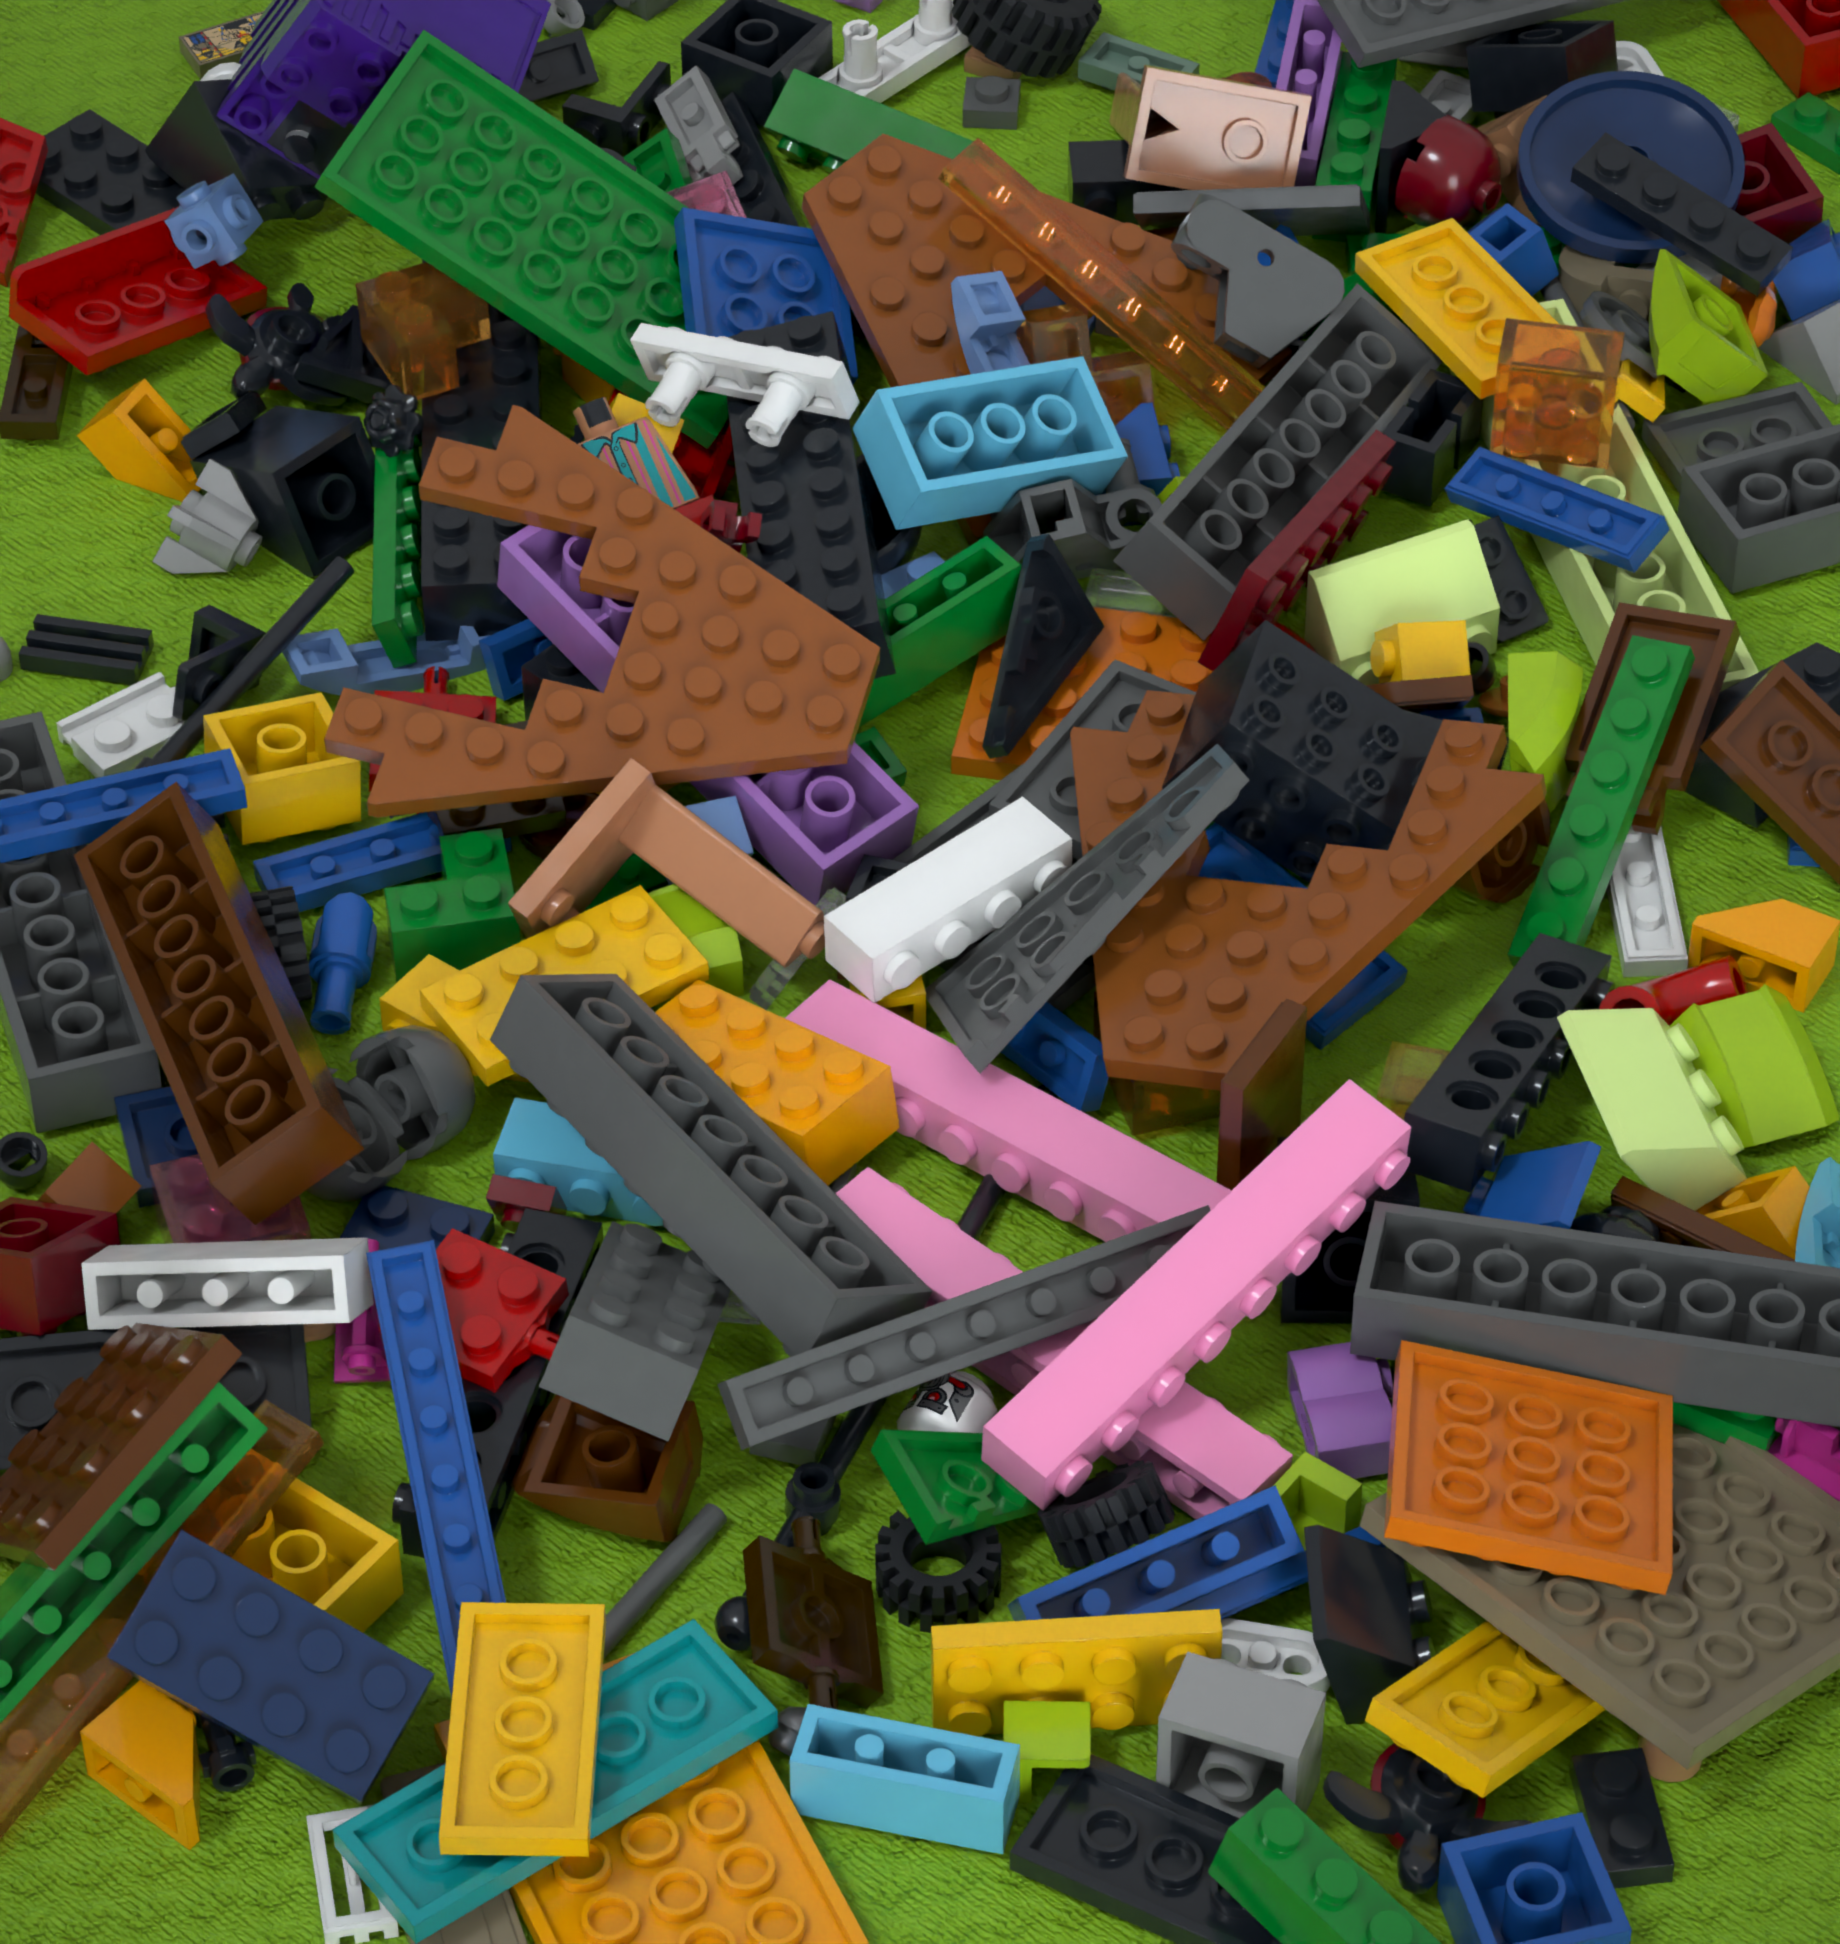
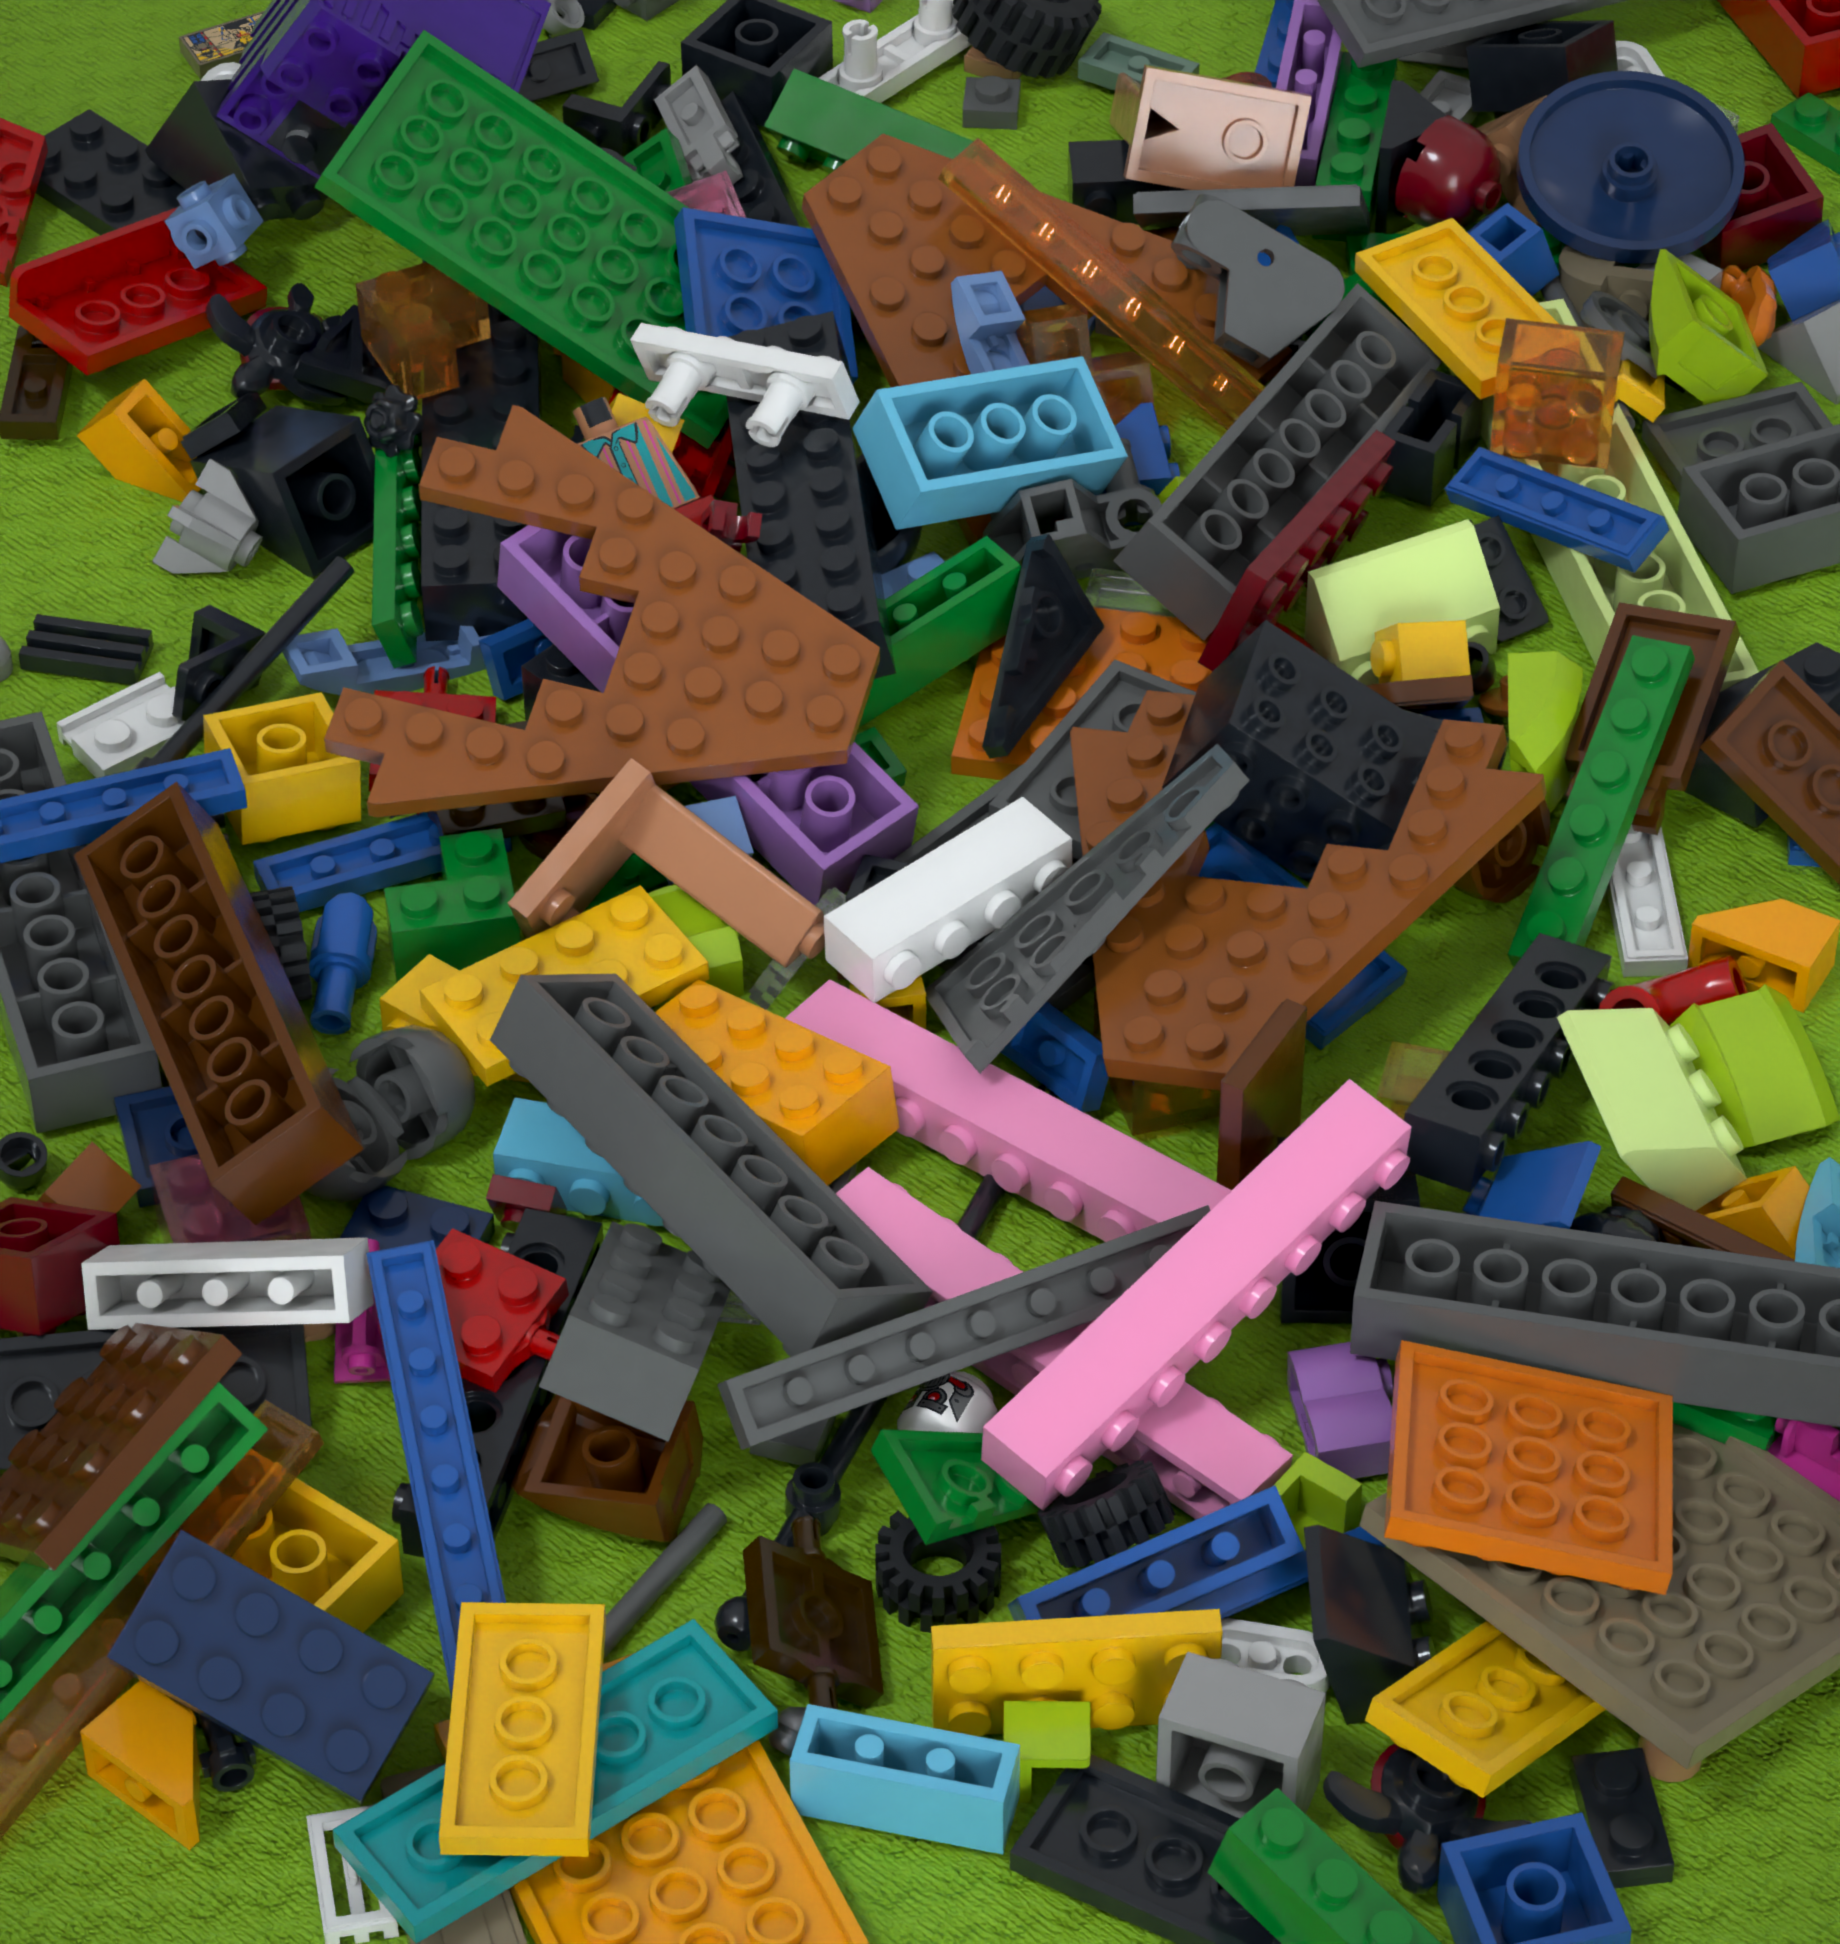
black plate [1570,132,1793,297] -> none

